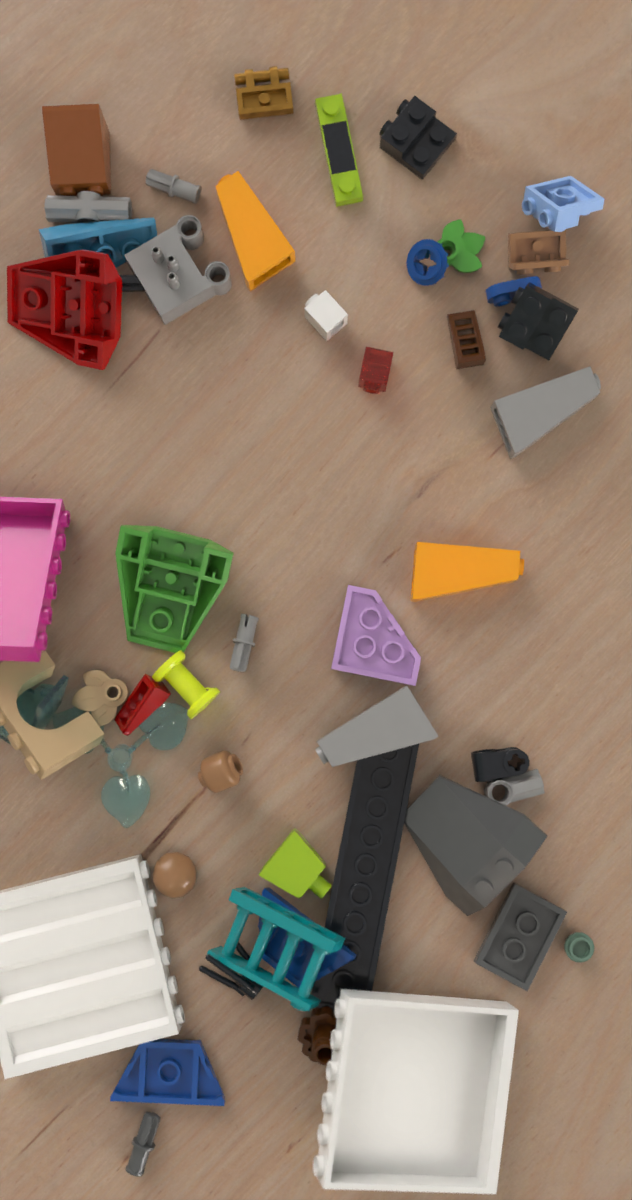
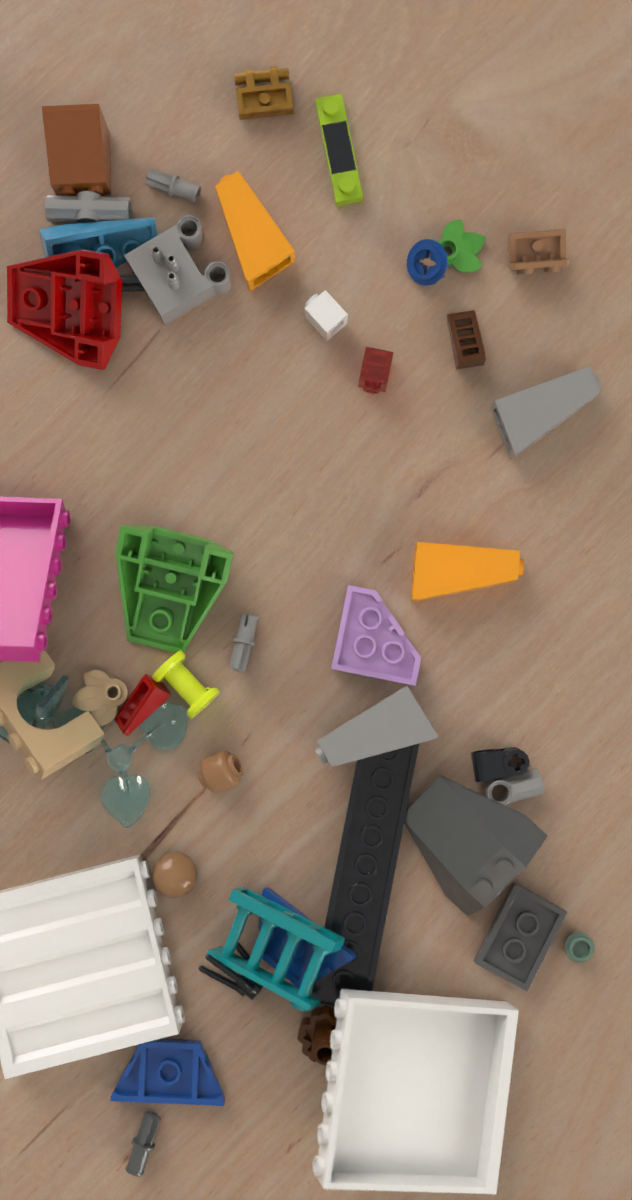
lime torso [259,828,332,899] -> none
black plate [379,96,457,180] -> none
blue plate [485,276,542,307] -> none
black plate [498,282,579,360] -> none
light blue plate [522,176,605,232] -> none

